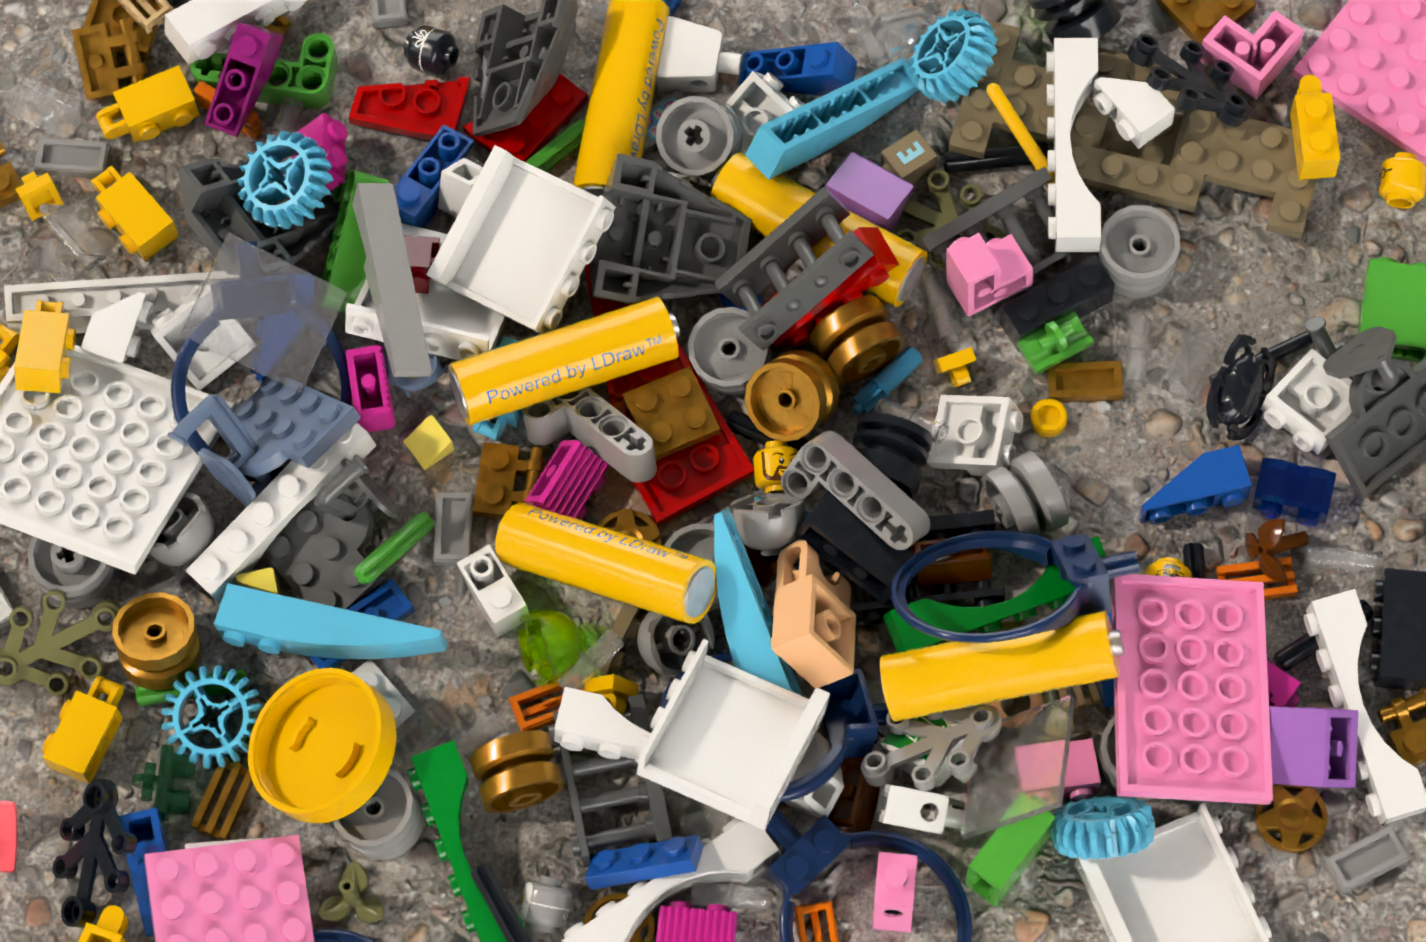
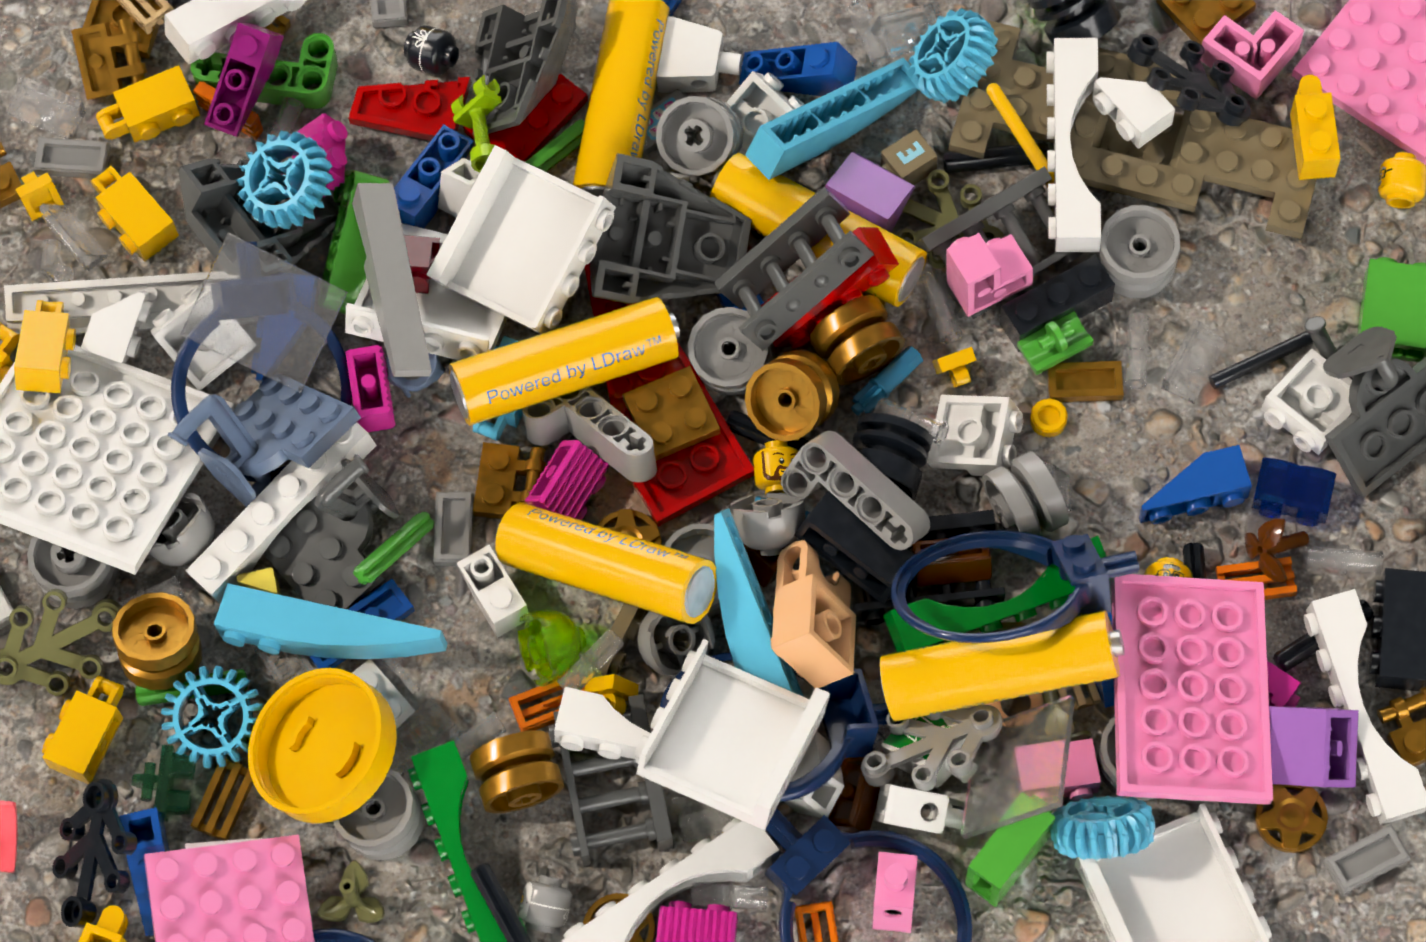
light yellow slope [403,415,455,471] -> none
blue plate [585,835,704,890] -> none
black shield [1206,334,1277,441] -> none
none -> lime bar [451,75,502,172]

